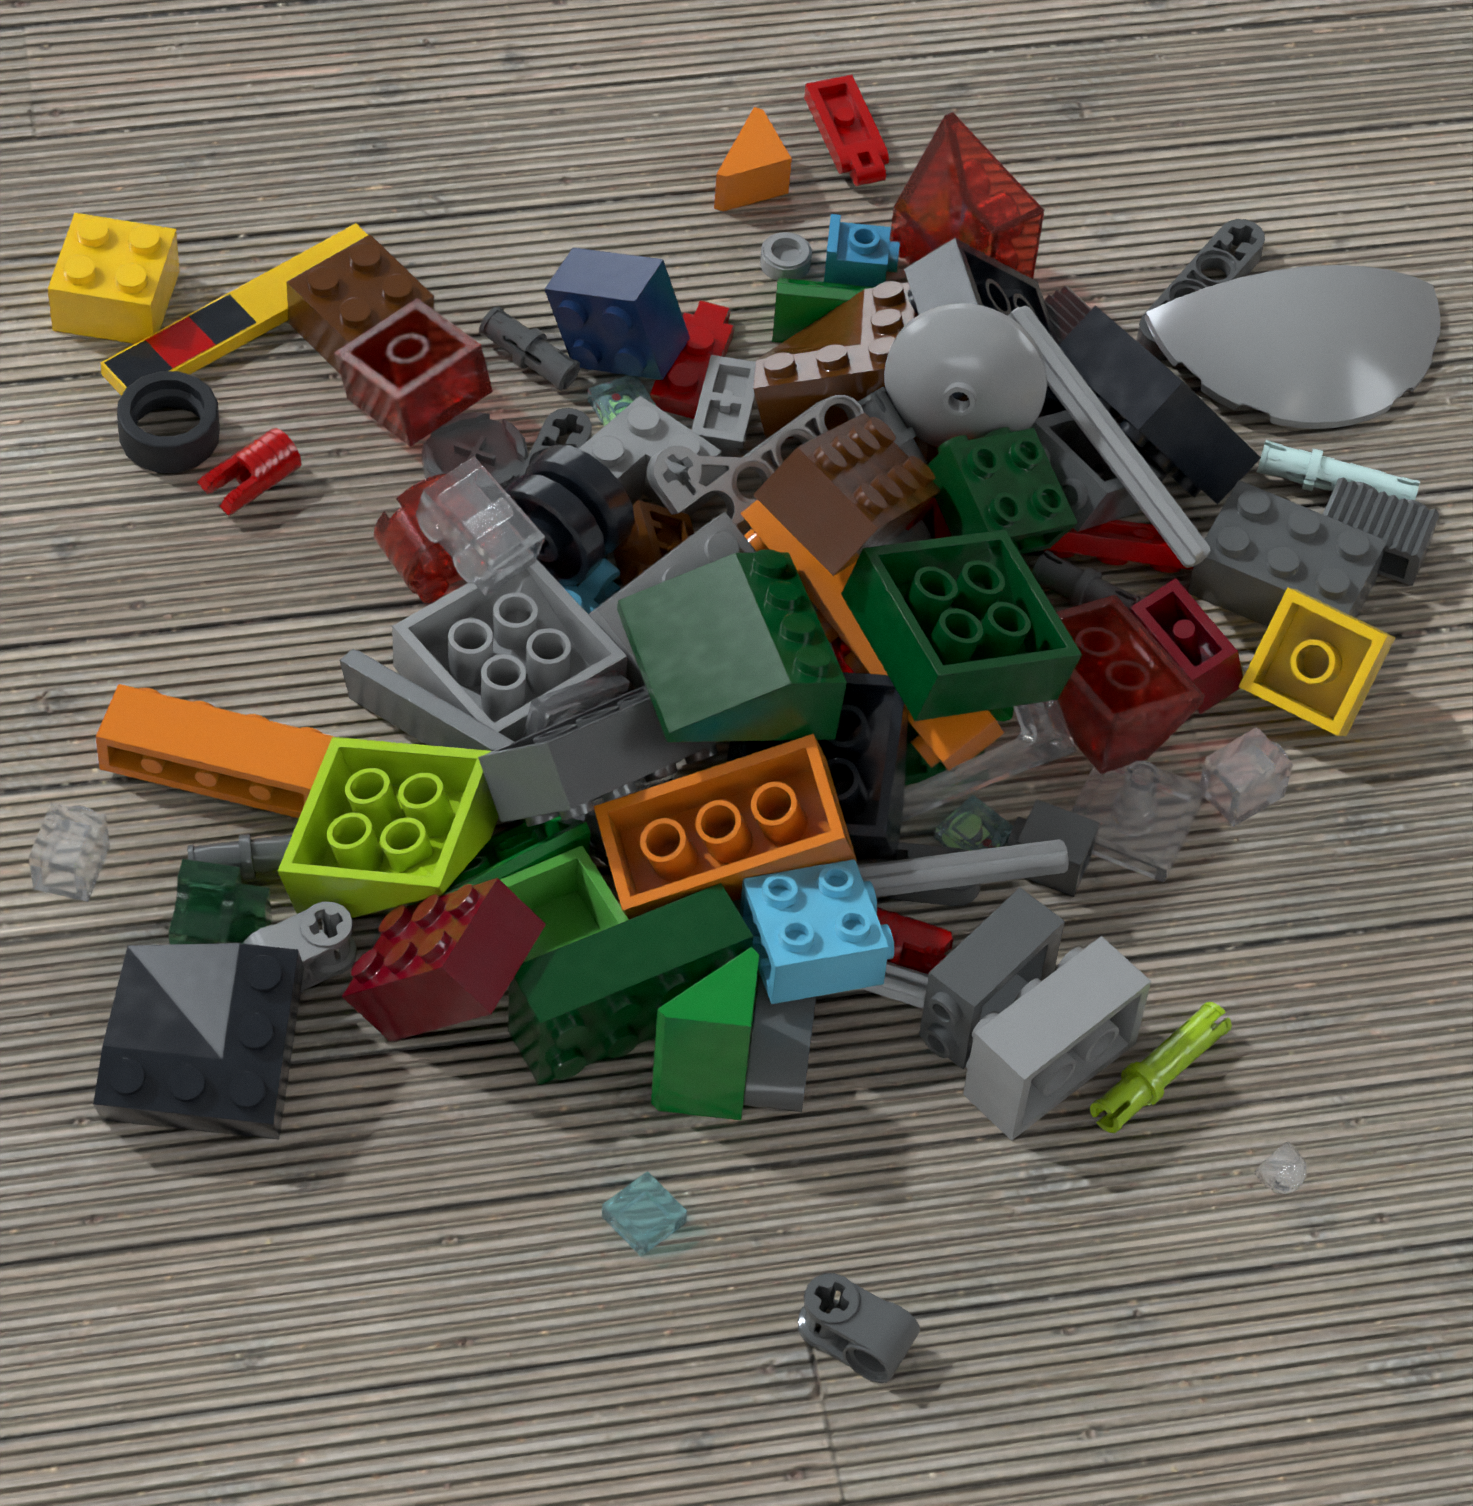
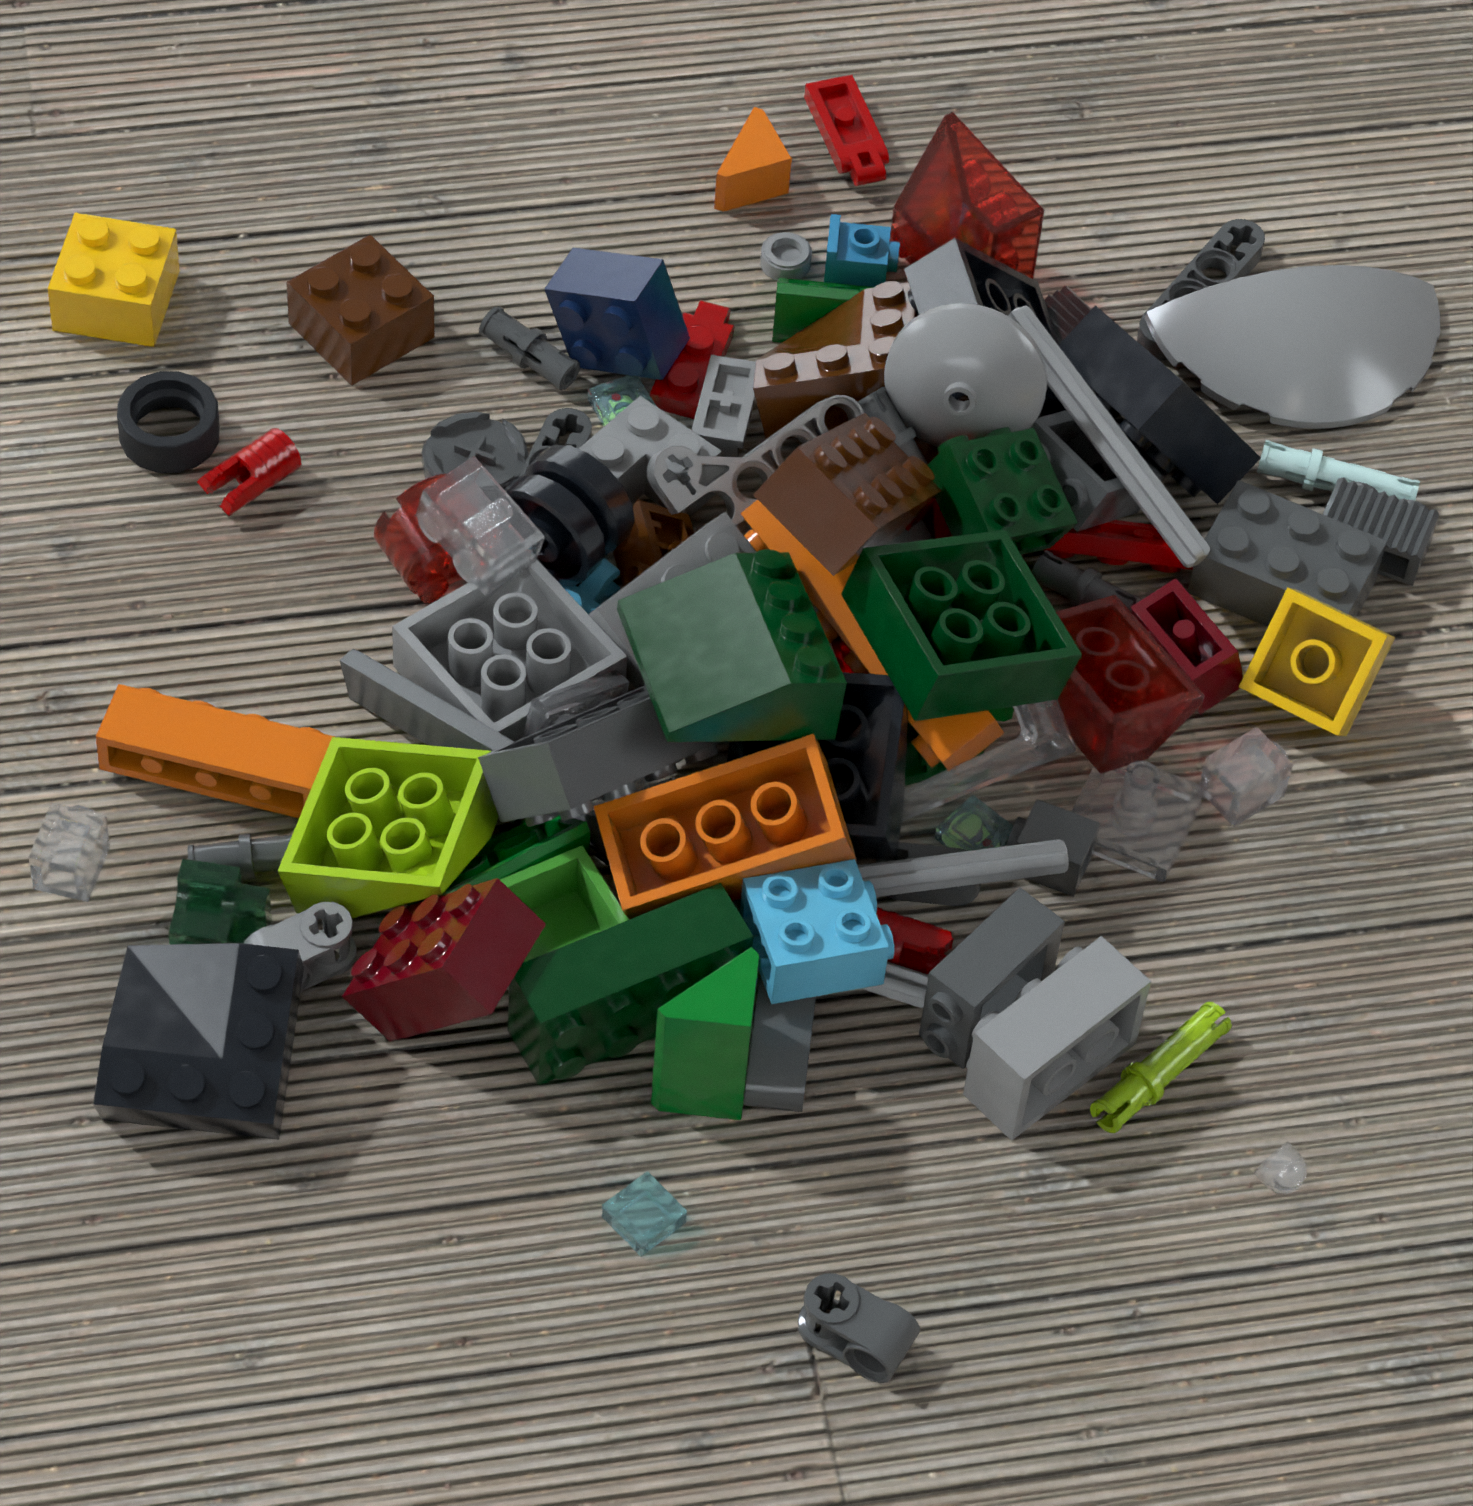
tile [100,223,368,396] -> none
clear red brick [334,298,493,447] -> none

